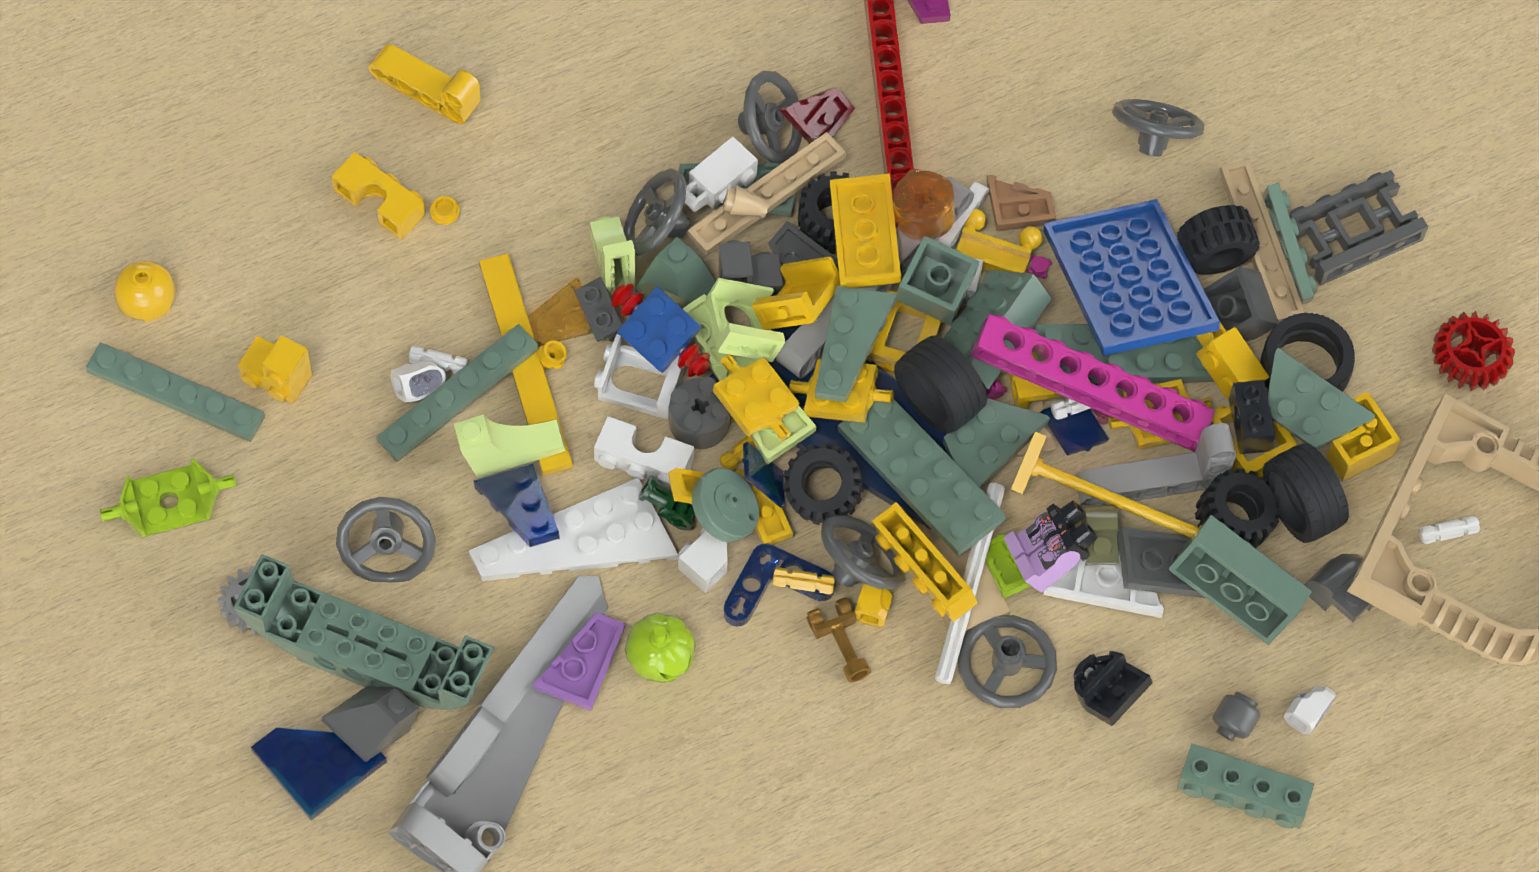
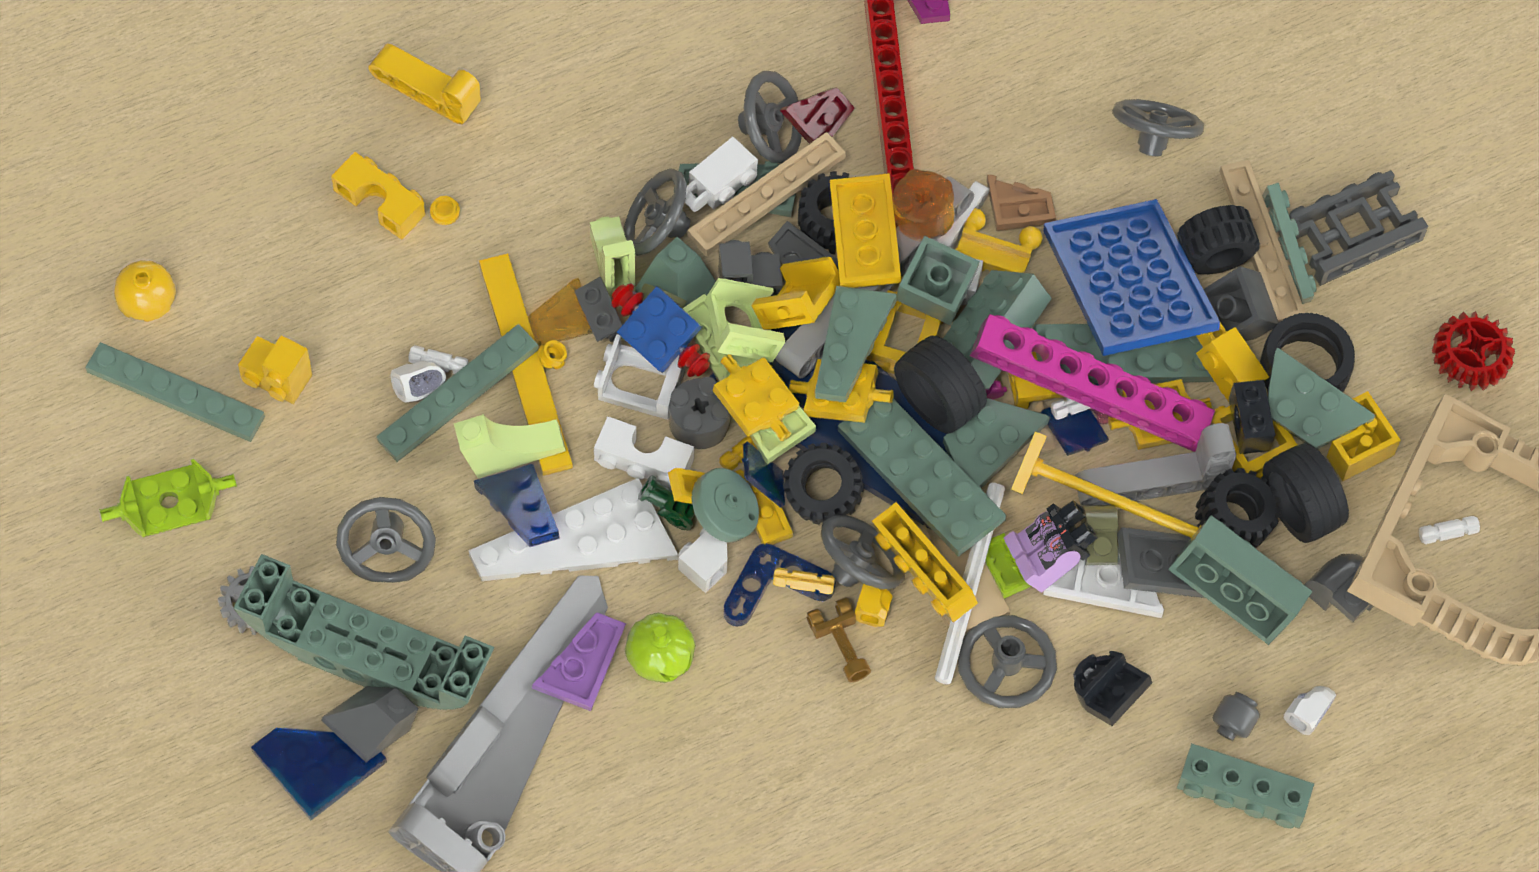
tan cone [723,186,769,218] -> none
dark pink piece [1027,255,1052,279] -> none

